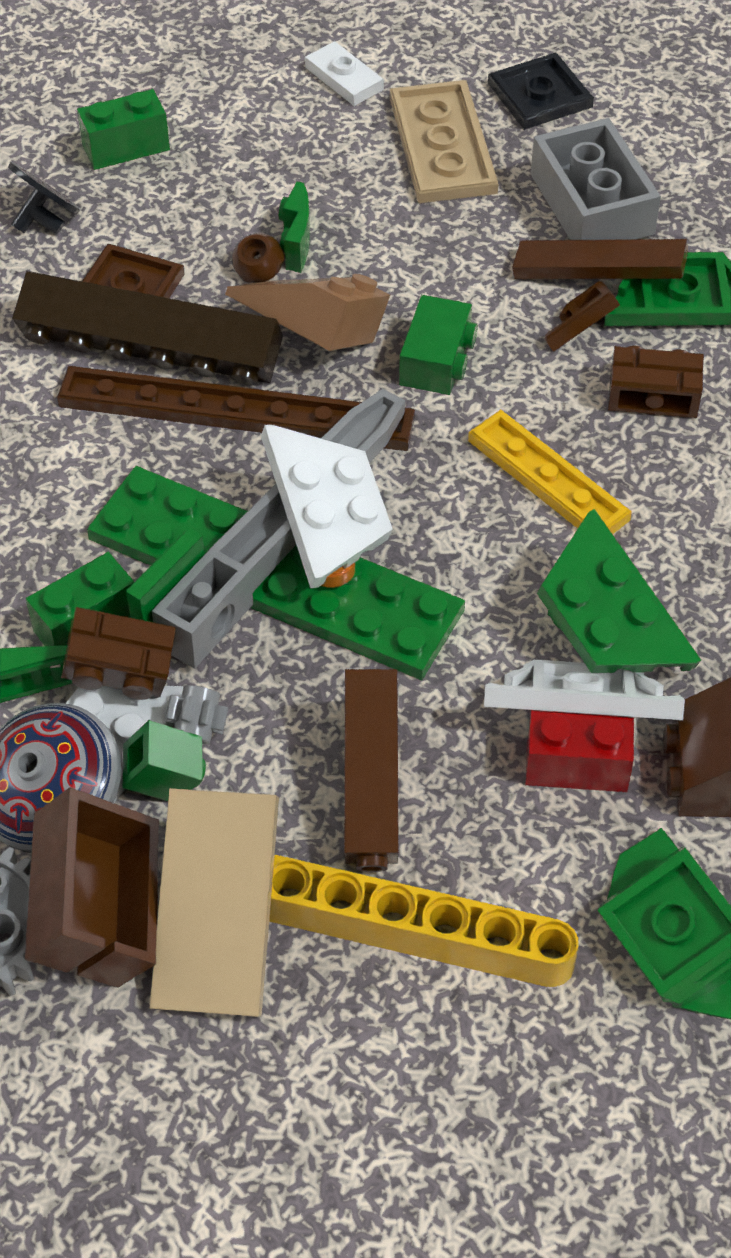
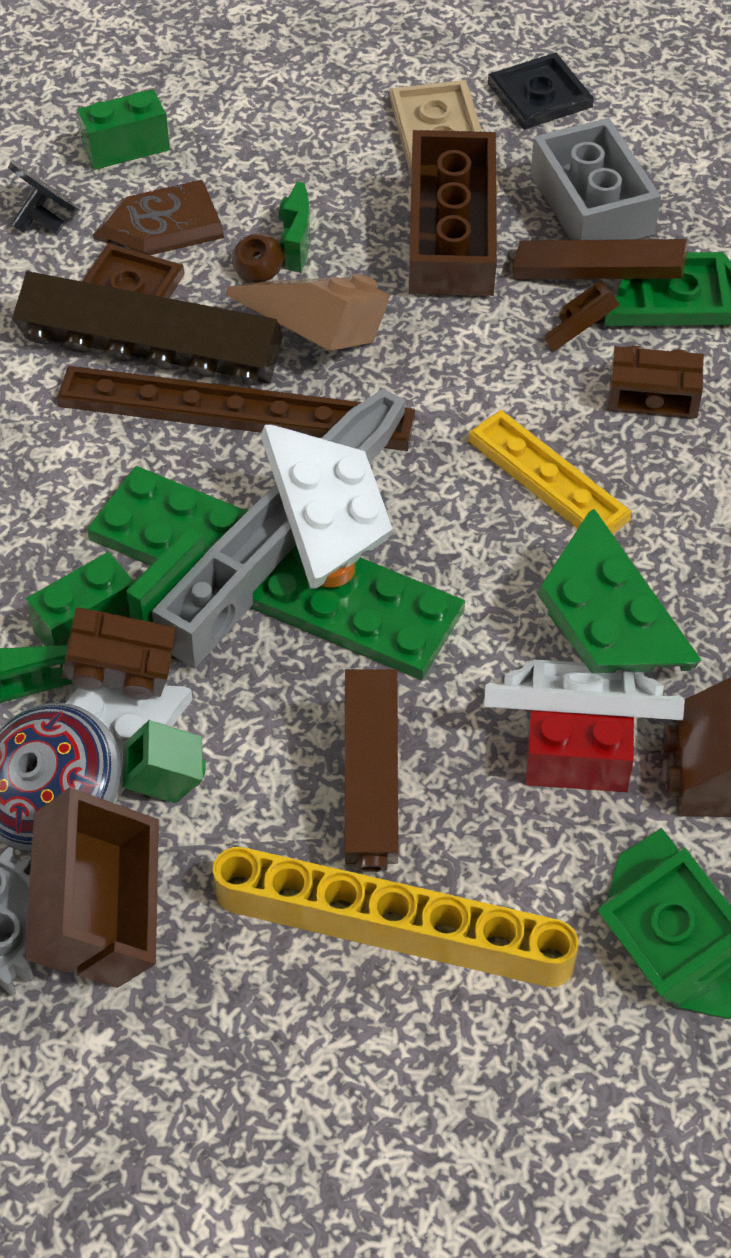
tan tile [150,788,279,1017] -> none
light grey gear [165,685,228,744] -> none
white plate [305,41,384,106] -> none
green brick [399,294,478,395] -> none
none -> reddish brown tile [93,179,224,255]
none -> reddish brown brick [409,130,497,296]

